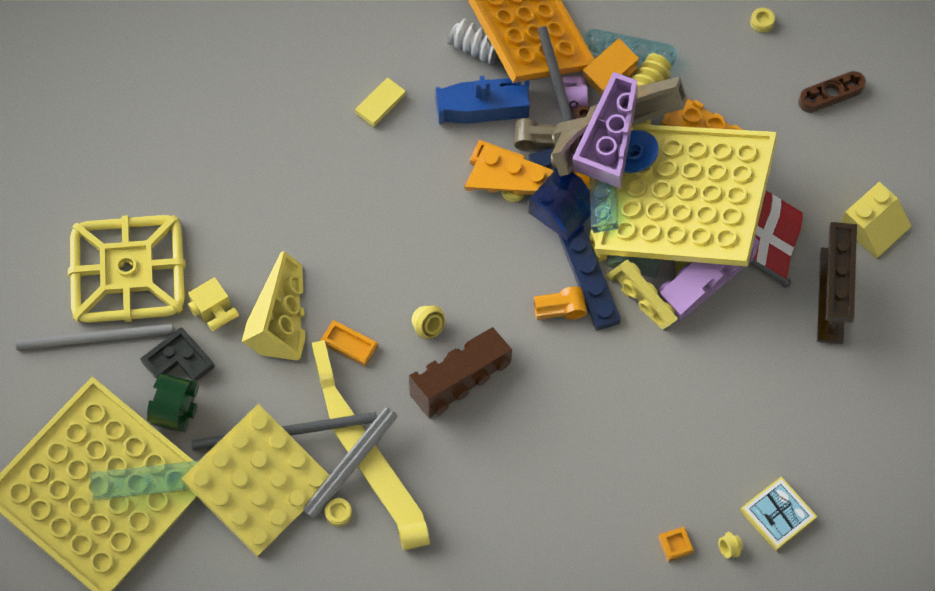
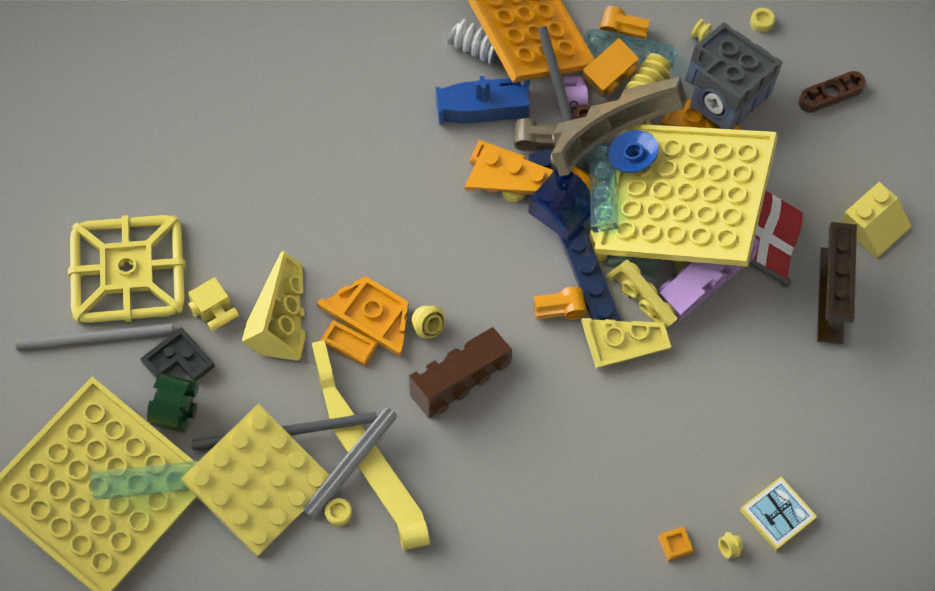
light yellow tile [355,77,406,127] -> none
lavender wedge [572,72,638,189] -> none
none -> light orange wing [317,276,409,357]
none -> light yellow wing [581,318,671,369]
none -> light orange piece [599,6,650,41]
none -> dark grey piece [685,22,783,129]
none -> light yellow bush [691,18,712,42]

